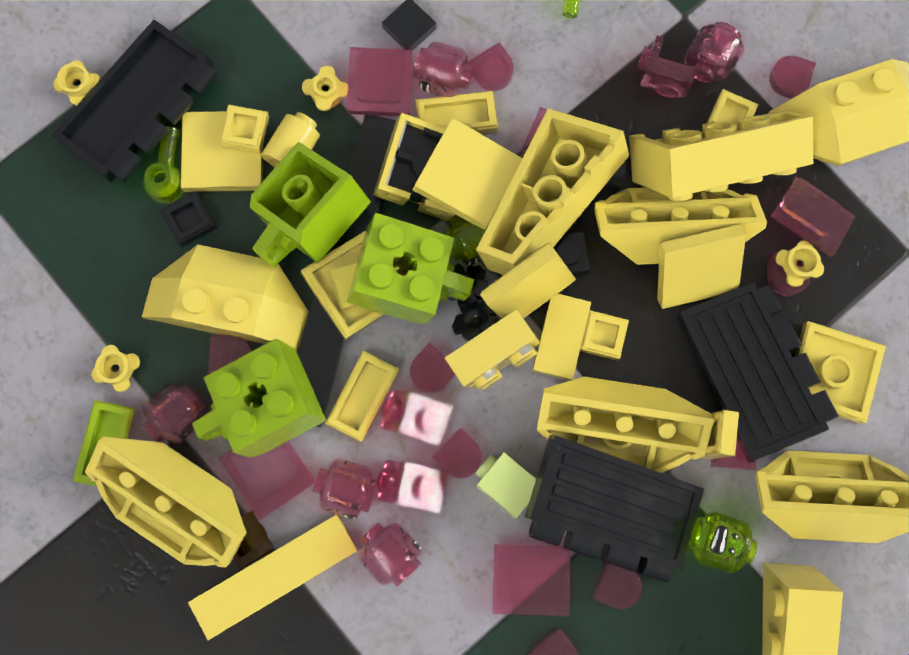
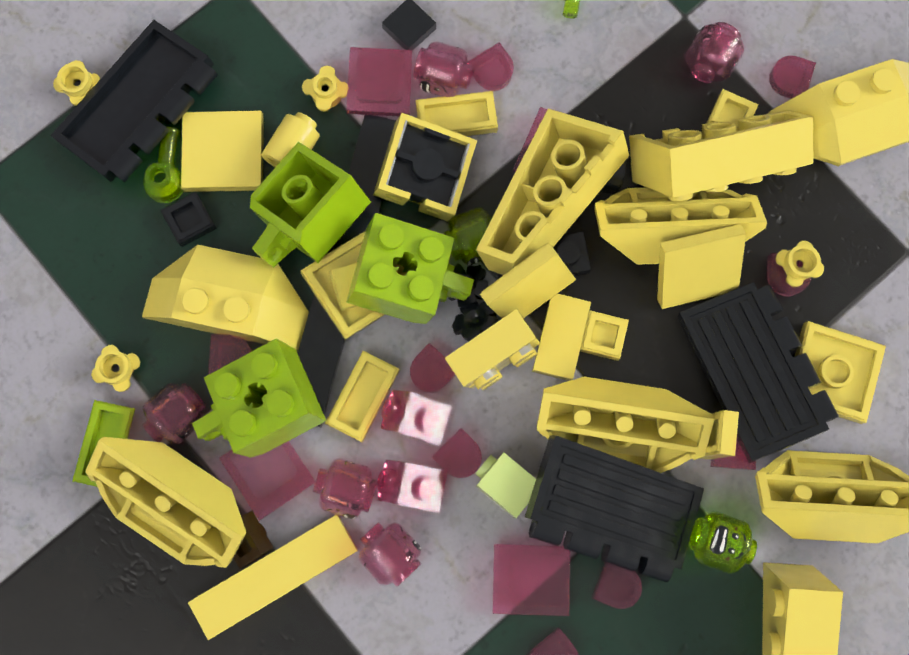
light yellow tile [219,105,269,154] -> none
light yellow tile [412,118,522,230] -> none
clear pink bracket [637,35,697,98] -> none
clear pink piece [771,176,855,258] -> none

